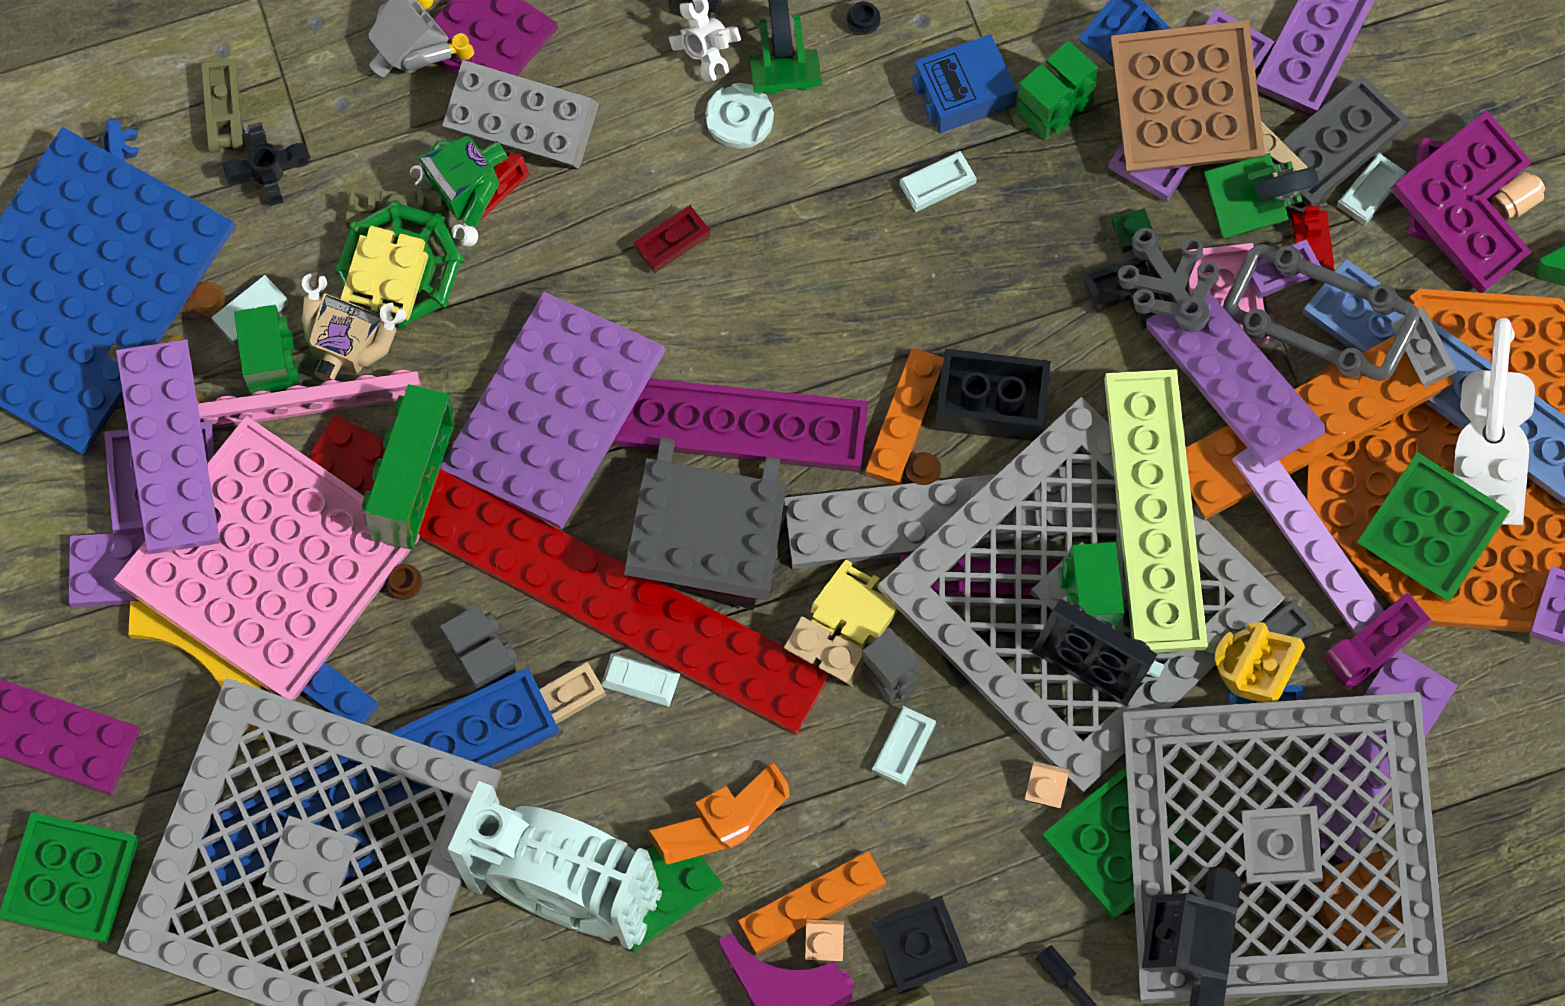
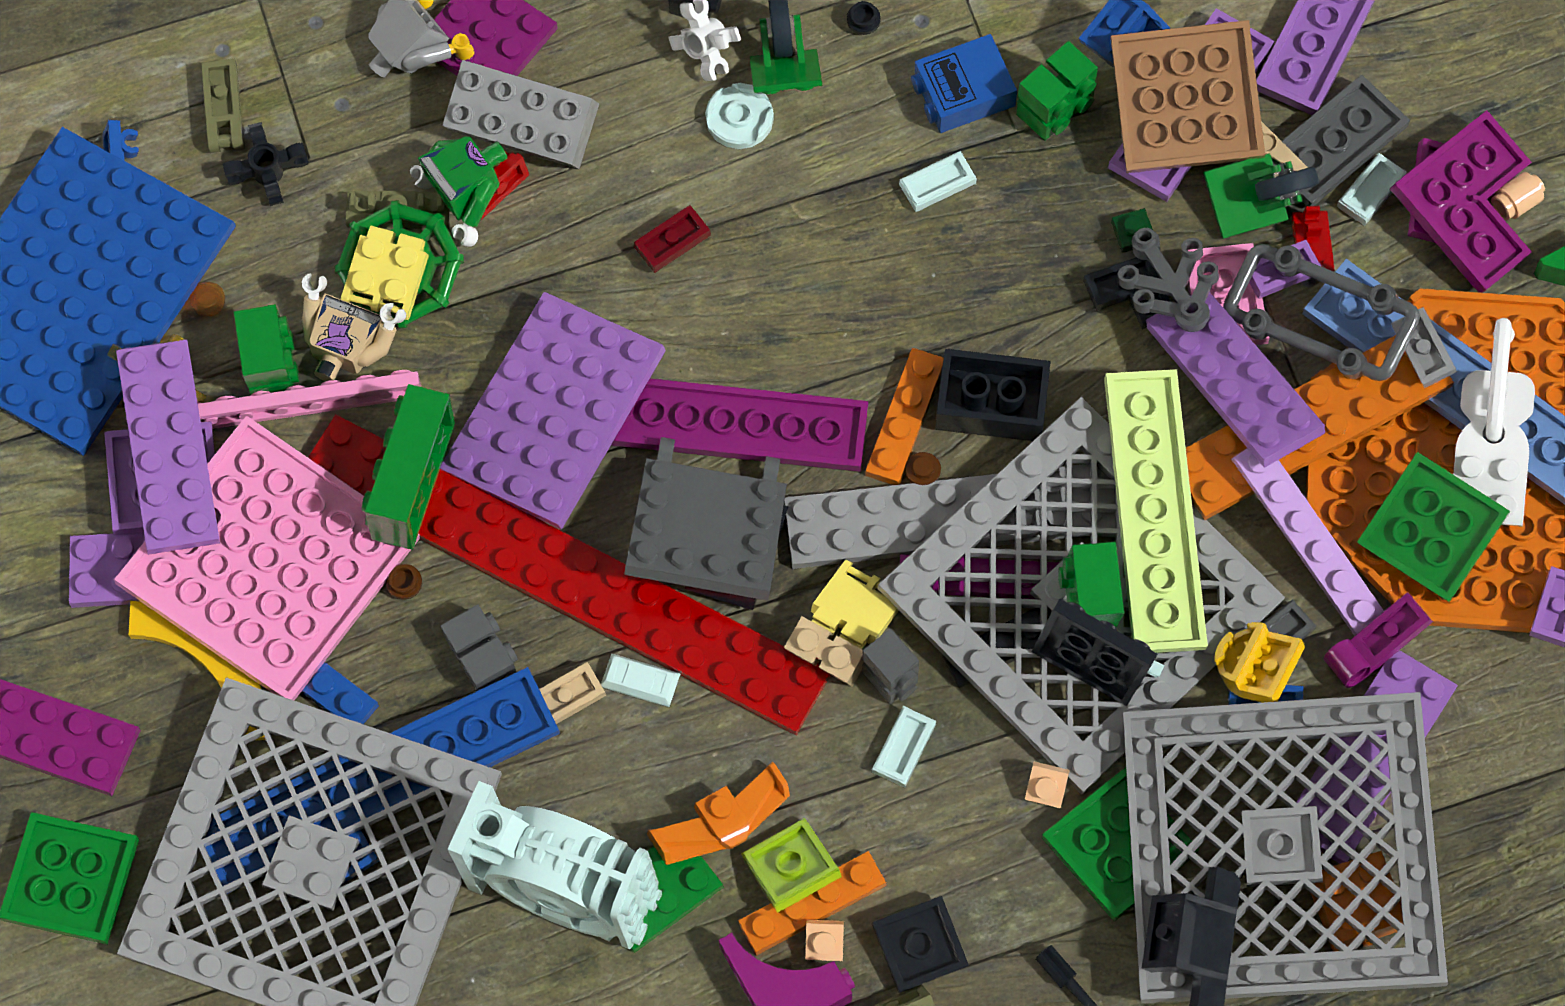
light aqua tile [211,275,289,347] -> none
none -> lime tile [741,818,842,913]

